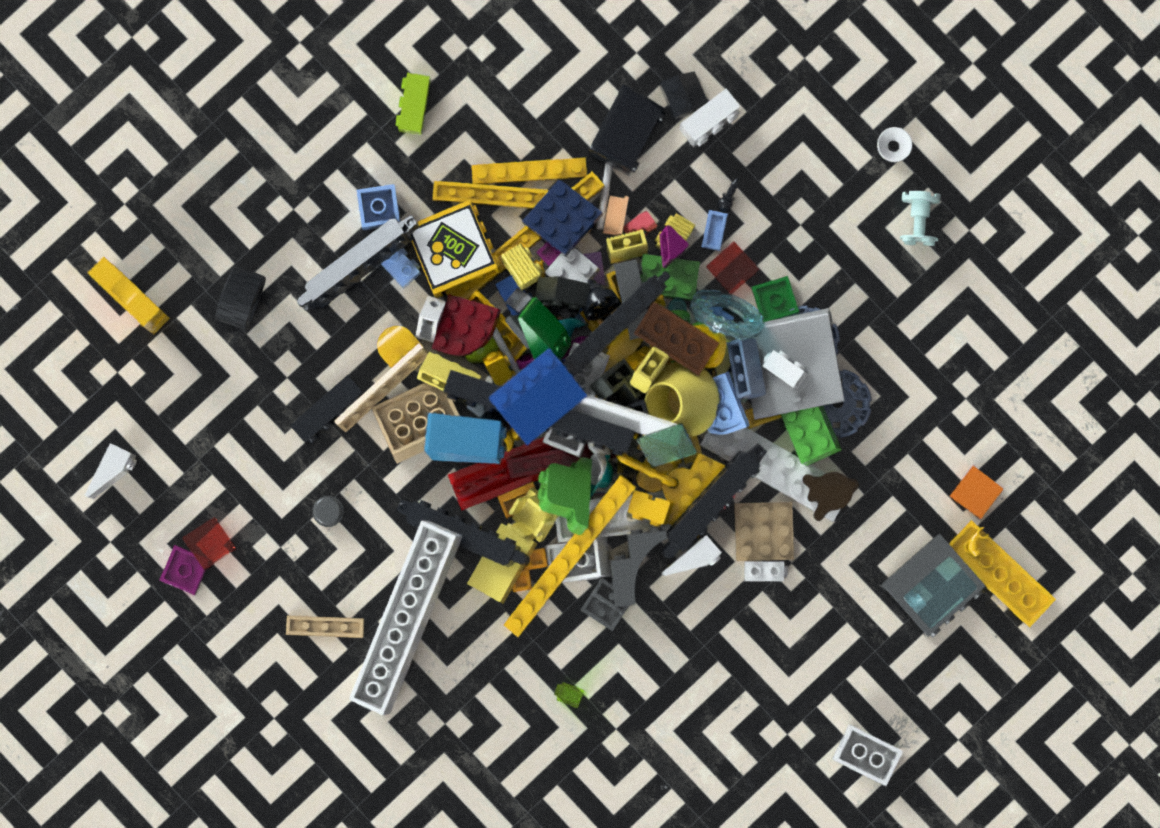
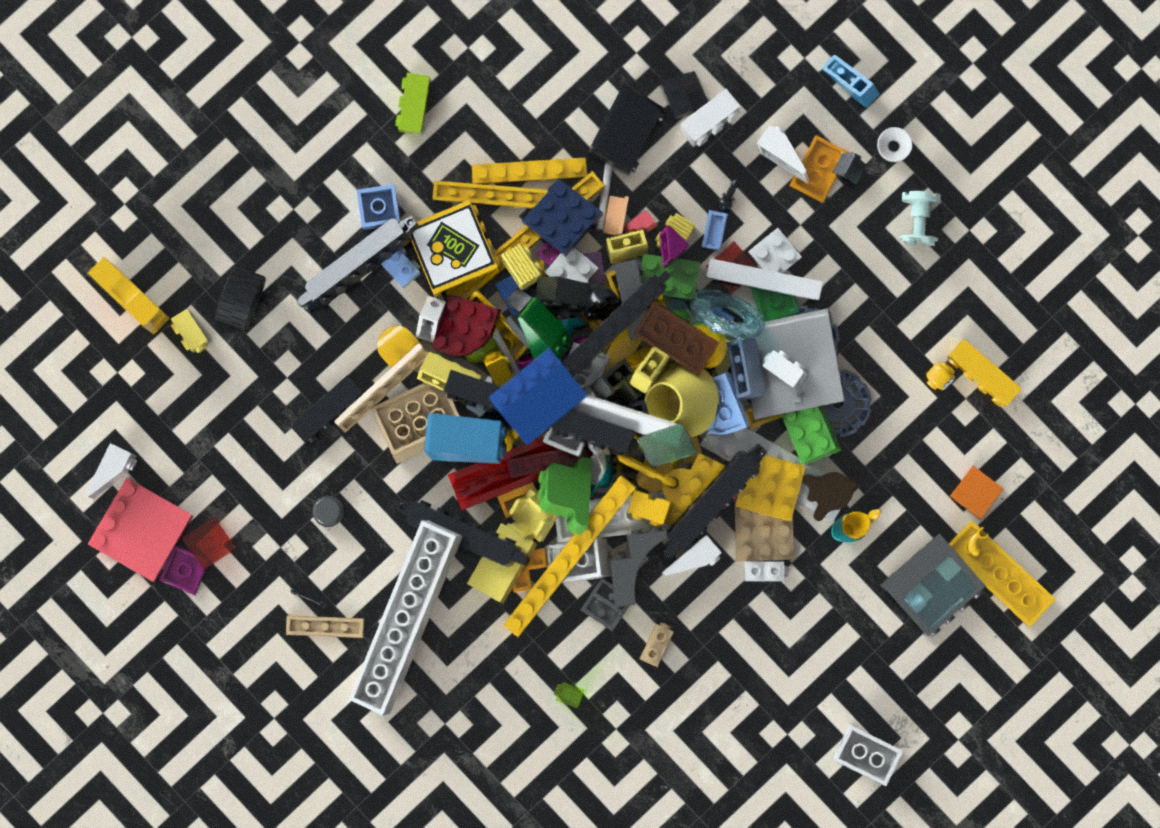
none -> coral plate [88,478,193,582]
none -> light yellow brick [171,309,210,353]
none -> black hinge [290,587,328,609]
none -> tan brick [640,622,673,667]
none -> white tile [706,258,823,301]
none -> yellow plate [735,455,806,522]
none -> white plate [748,228,802,273]
none -> white slope [757,125,810,184]
none -> light orange tile [789,135,849,203]
none -> dark azure slope [822,54,880,108]
none -> yellow hair [831,509,882,543]
none -> black brick [832,152,867,184]
none -> yellow head [926,362,955,390]
none -> yellow brick [947,339,1022,408]

